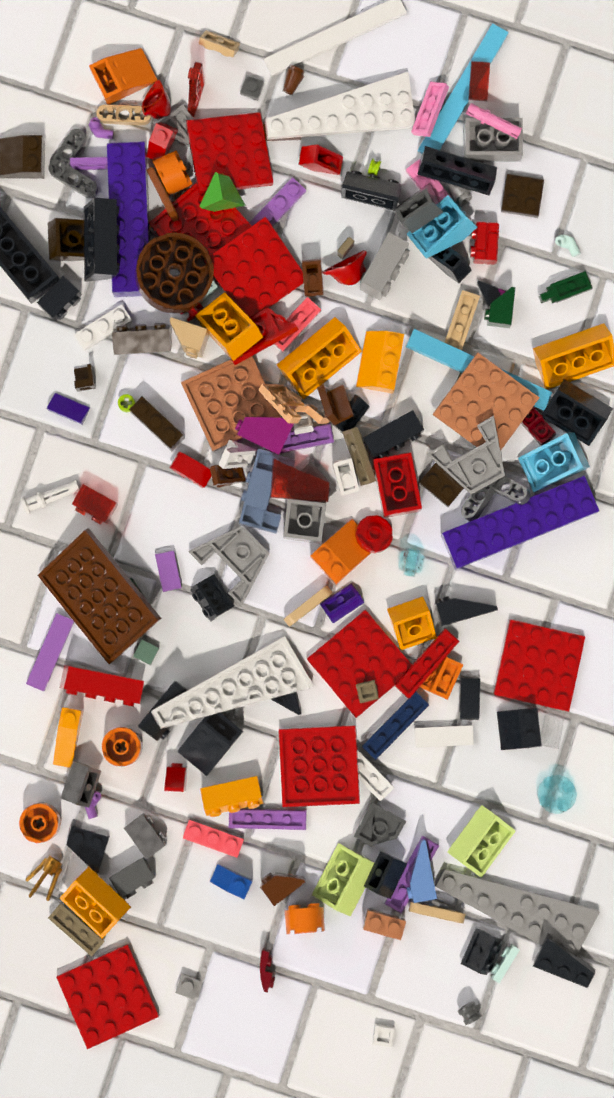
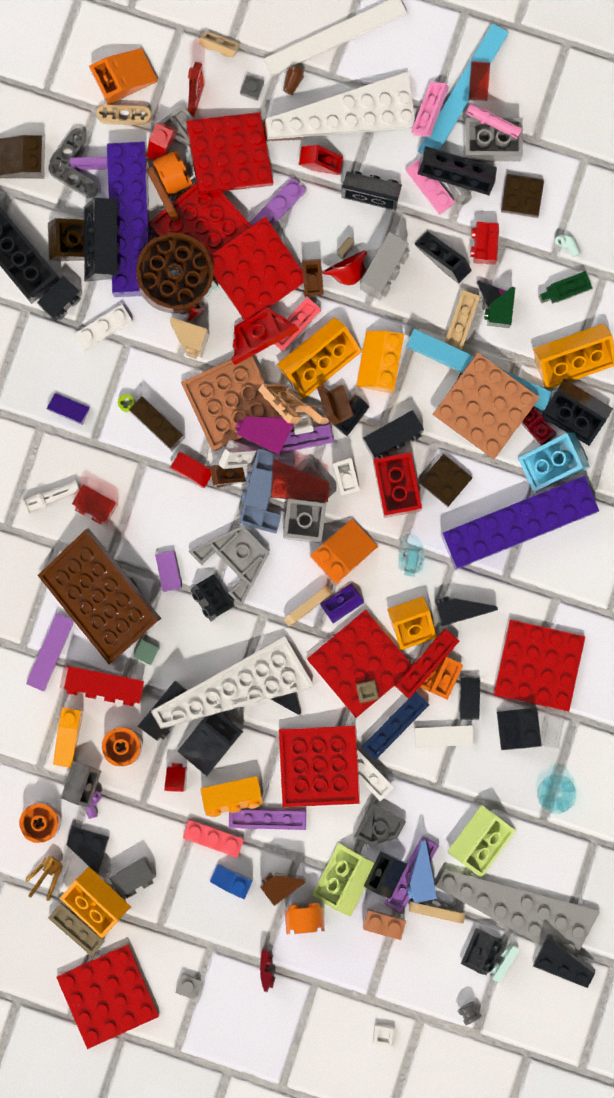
dark brown panel [74,364,96,392] -> none
medium lavender arm [89,117,114,140] -> none
brick [112,323,172,355] -> none
flat silver brick [124,813,167,860] -> none
red hat [141,80,171,120] -> none
light orange brick [195,292,263,361] -> none
bright green slope [199,172,246,212] -> none
dark tan plate [342,427,376,486] -> none
red tile [355,515,393,553] -> none
lime bush [367,158,382,176] -> none
dark grey slope [395,184,443,233] -> none
medium azure slope [407,195,477,259] -> none
light grey wing [427,416,505,495] -> none
dark grey beam [461,476,531,521] -> none

